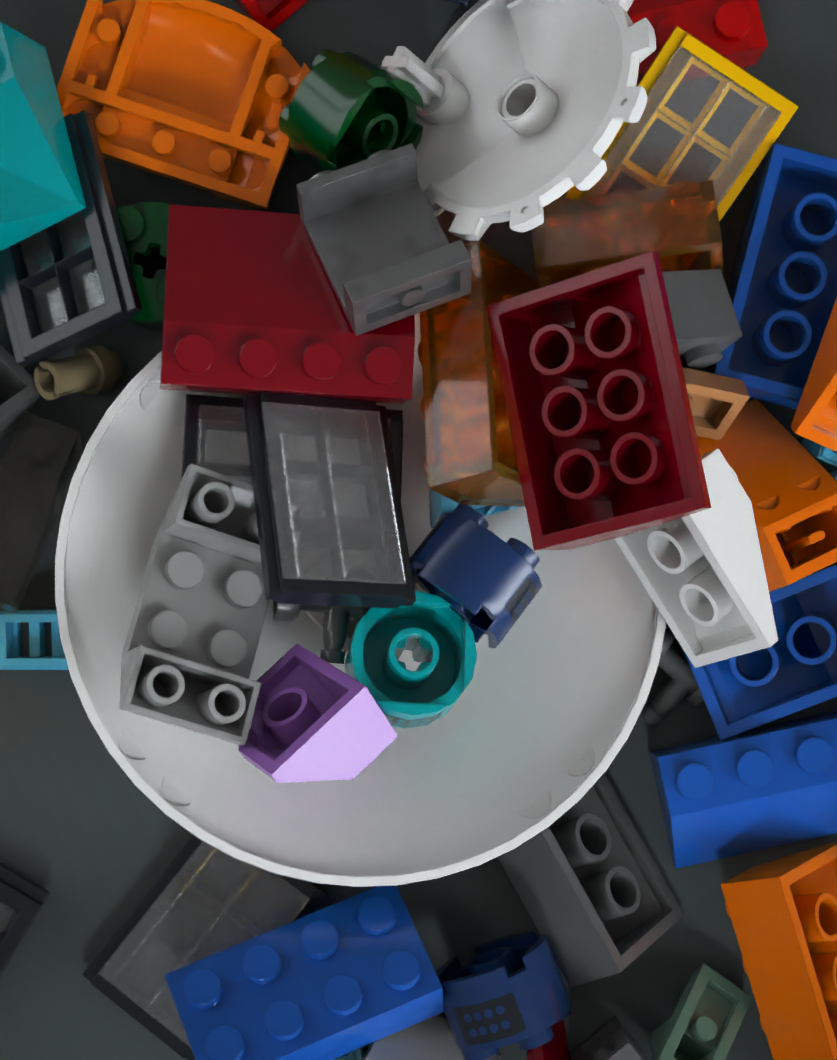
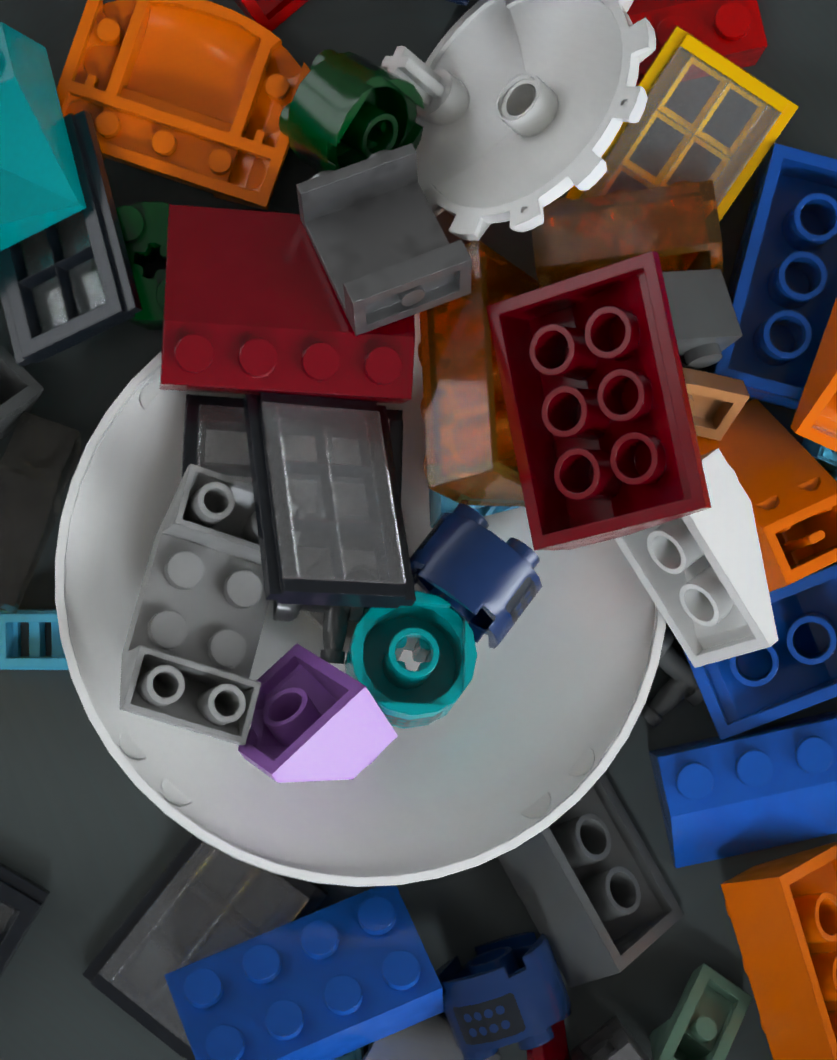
dark tan animal [34,345,124,400] -> none

